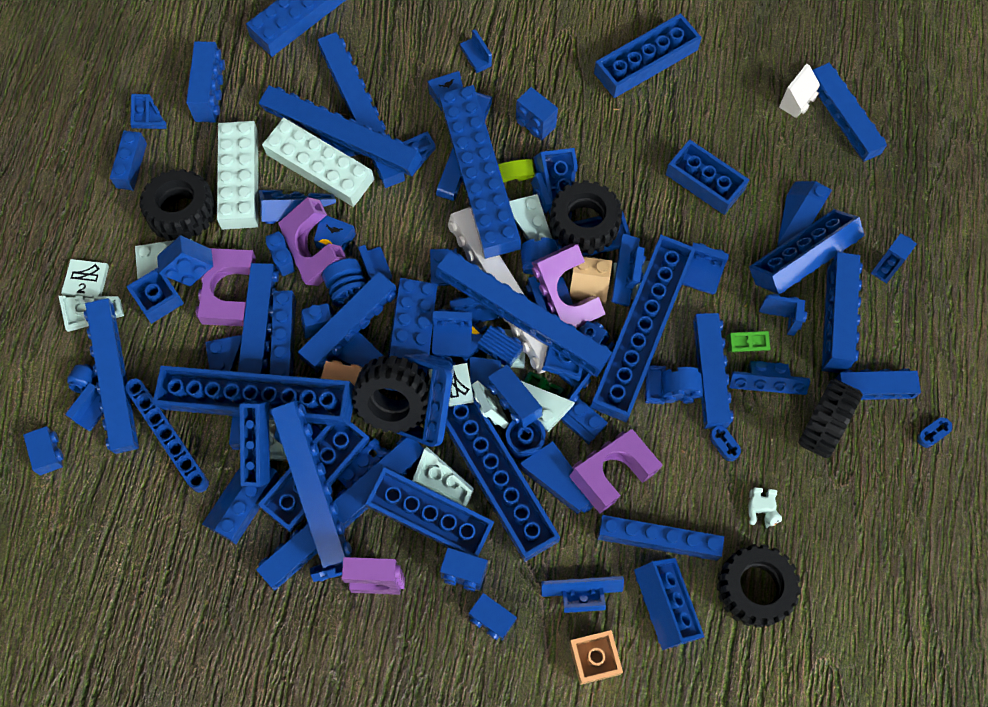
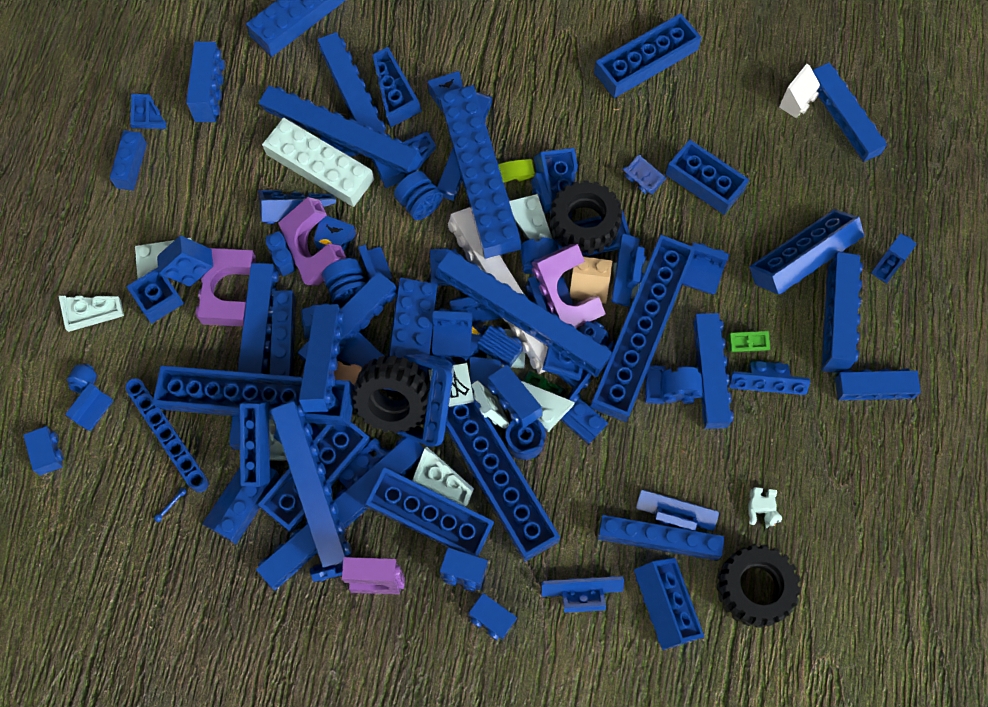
light aqua tile [61,259,109,298] -> none
blue brick [84,298,139,454] -> none
black tyre [140,169,216,241] -> none
blue wing [205,335,242,371] -> none
light aqua brick [217,121,259,230] -> none
blue panel [460,29,492,73] -> none
blue brick [516,87,558,140] -> none
blue slope [520,441,594,515] -> none
medium lavender arch [569,429,663,514] -> none
light nougat brick [569,630,623,685] -> none
blue beam [710,426,741,461] -> none
blue bracket [759,294,807,336] -> none
blue wedge [777,181,832,247] -> none
black tyre [798,379,863,458] -> none
blue beam [917,418,952,448] -> none
none -> blue hinge [154,488,187,522]
none -> blue brick [299,304,344,412]
none -> blue wedge [372,47,422,127]
none -> blue wheel [394,171,443,220]
none -> blue bracket [623,155,666,195]
none -> bracket [636,489,719,531]

